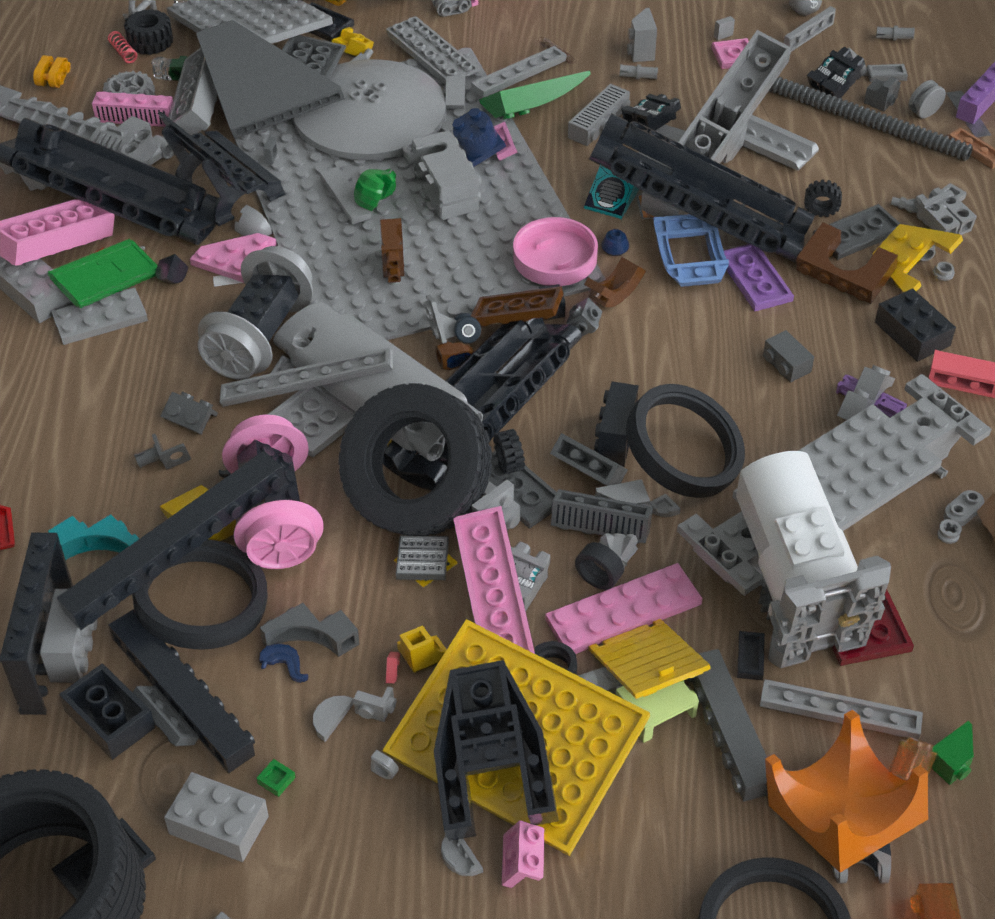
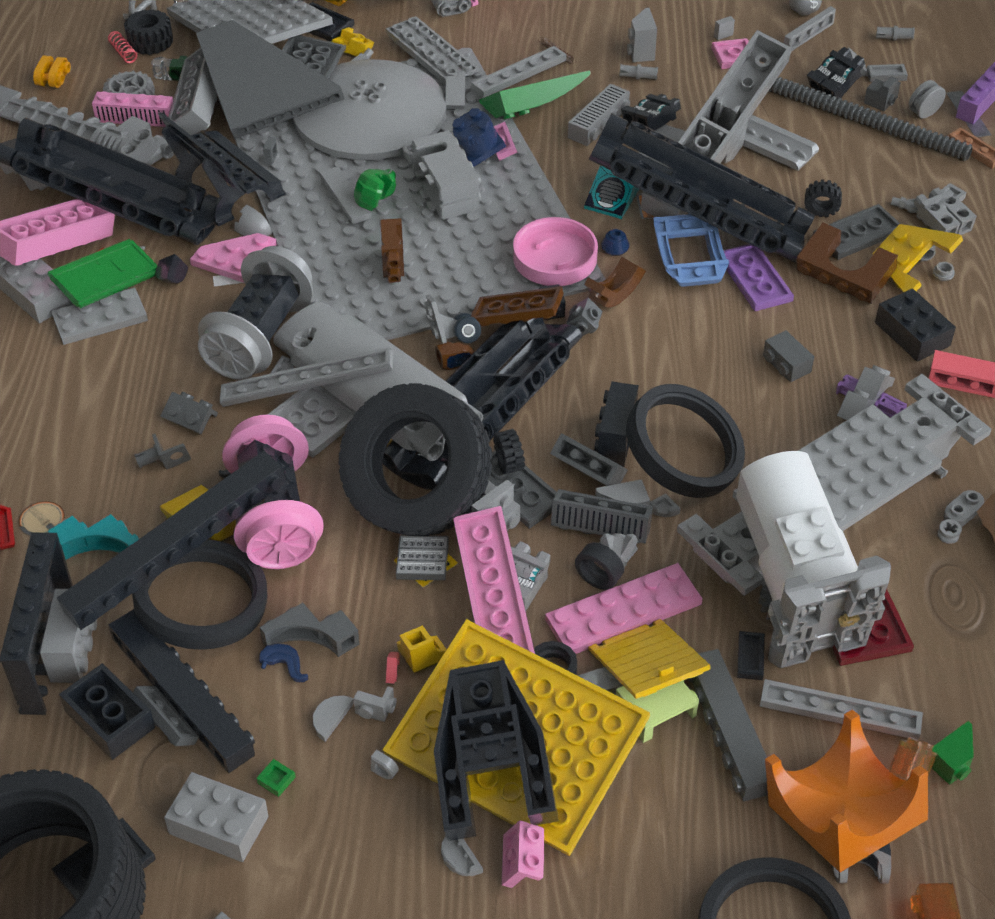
none -> tan sticker [19,501,65,536]

